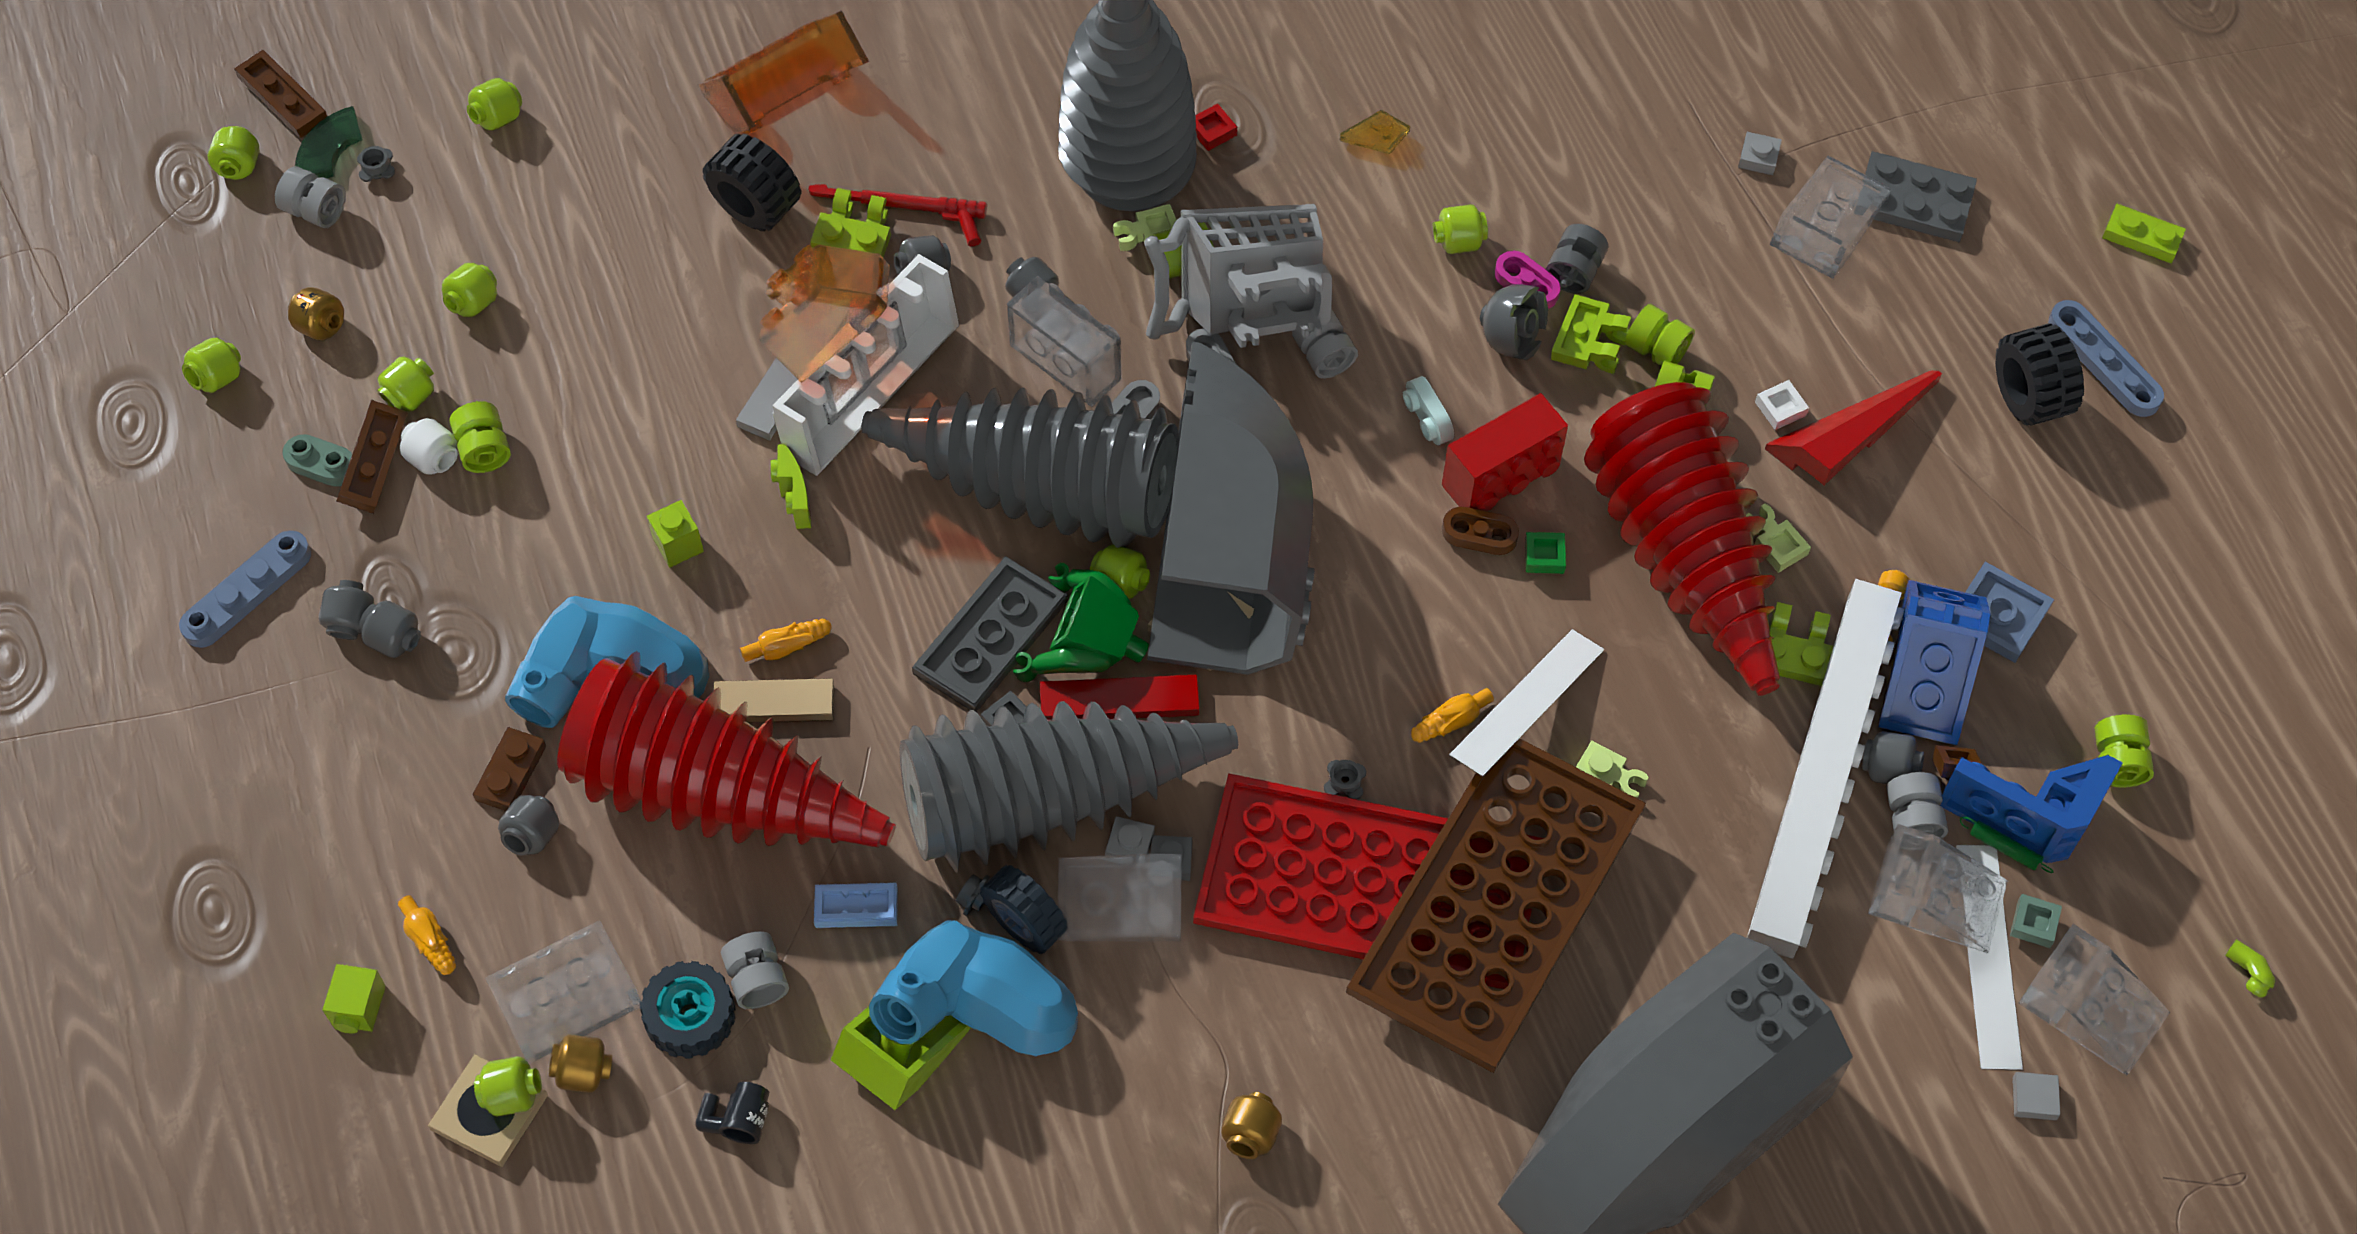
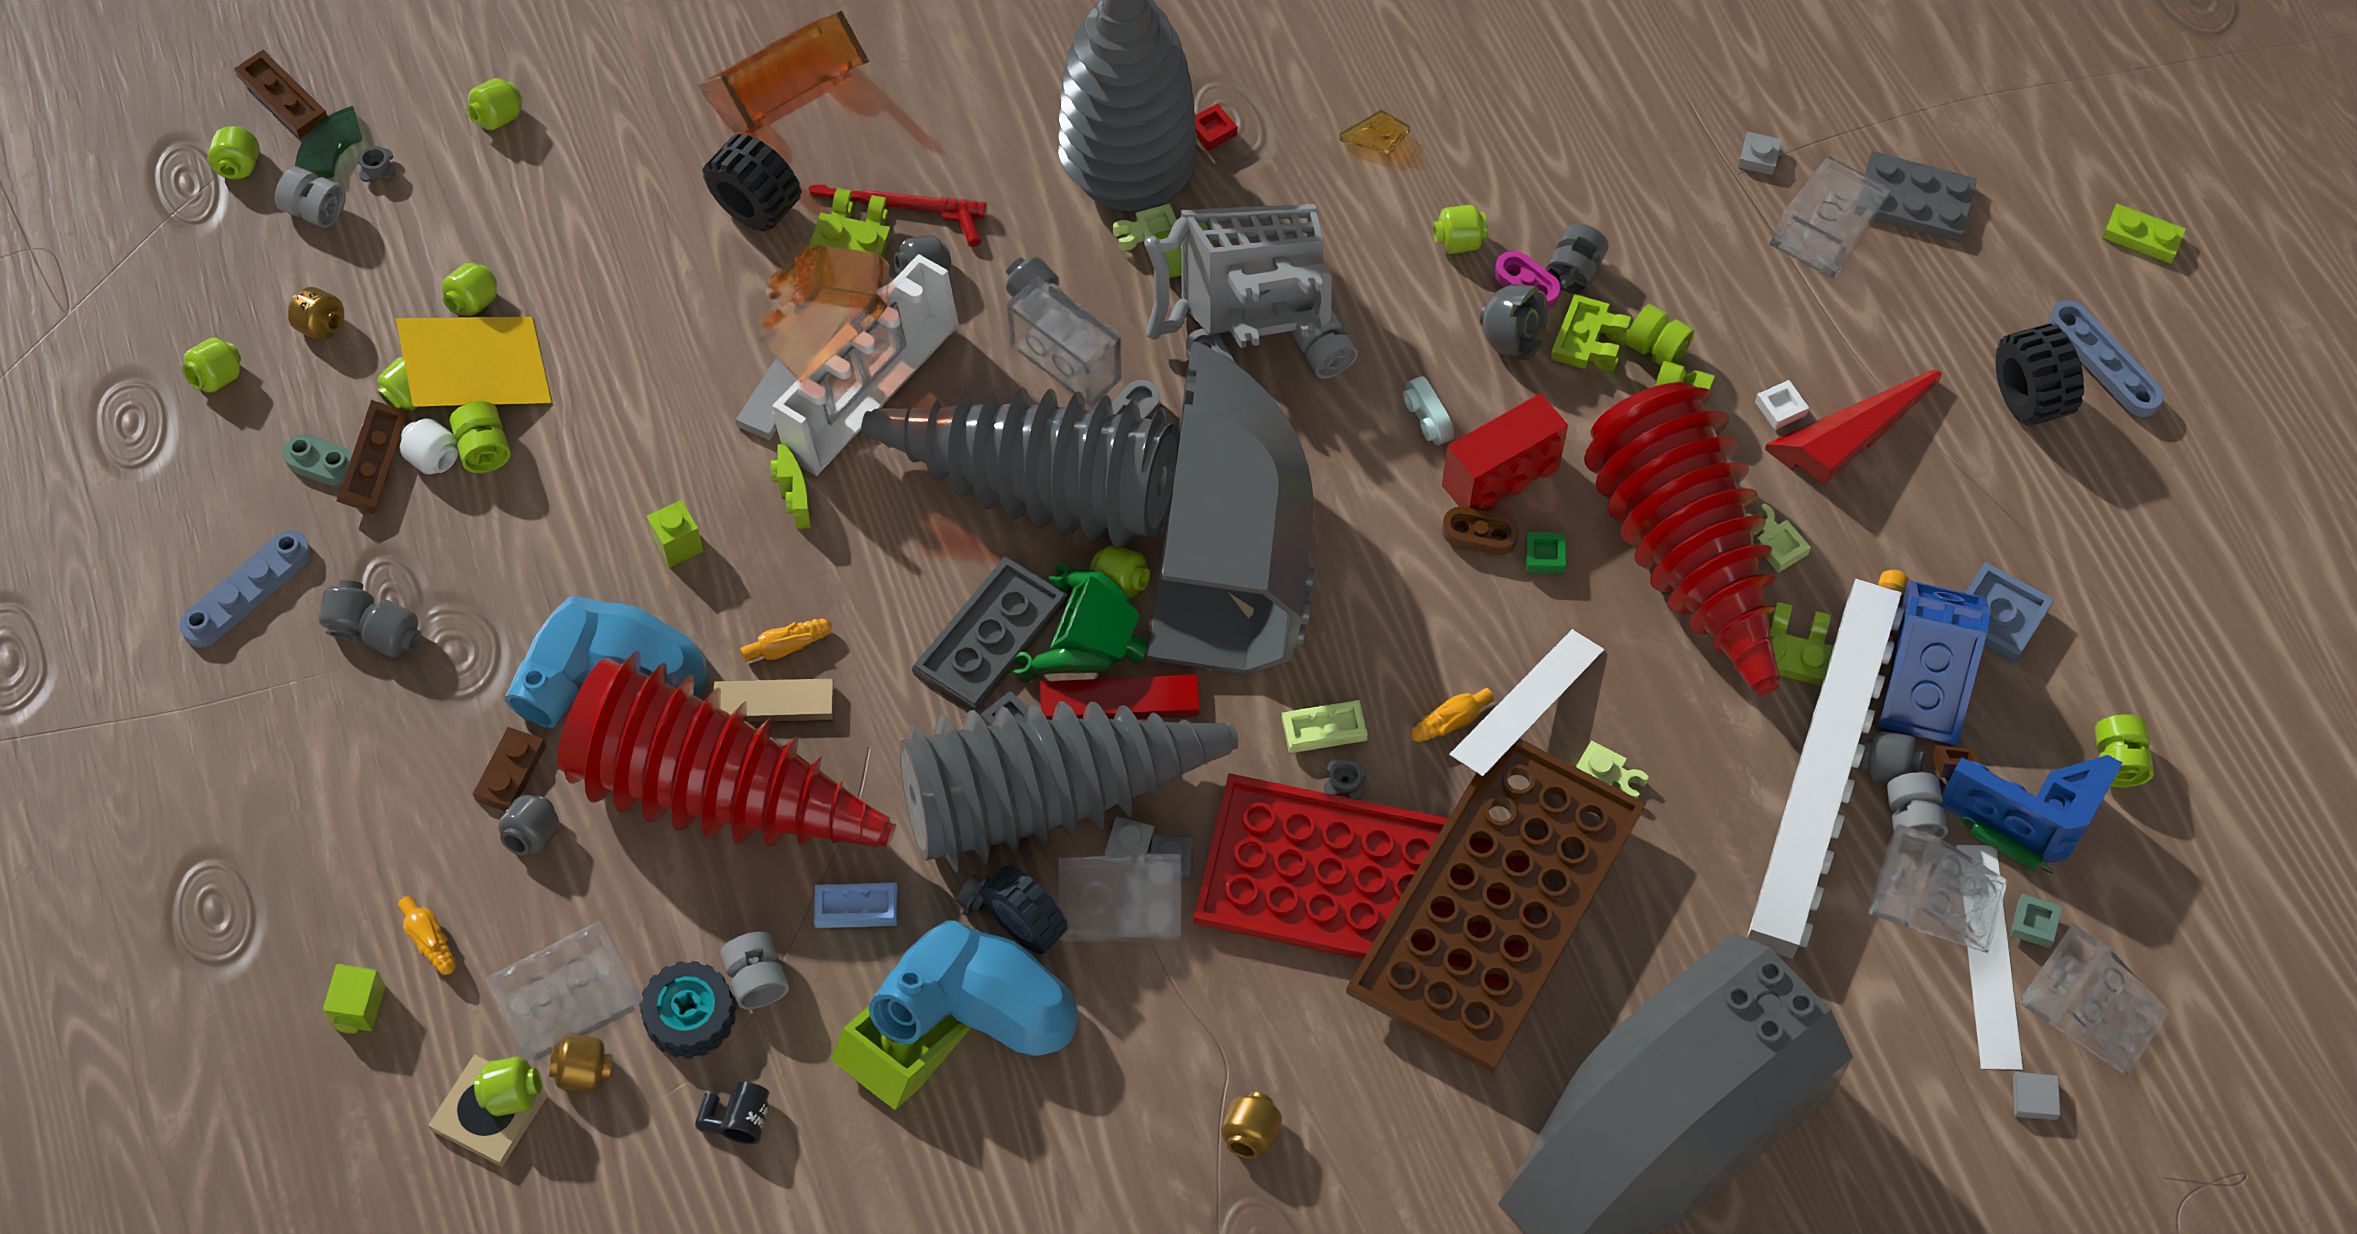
lime arm [2225,939,2276,998] -> none
none -> yellow sticker [395,317,552,406]
none -> yellowish green plate [1281,700,1368,754]

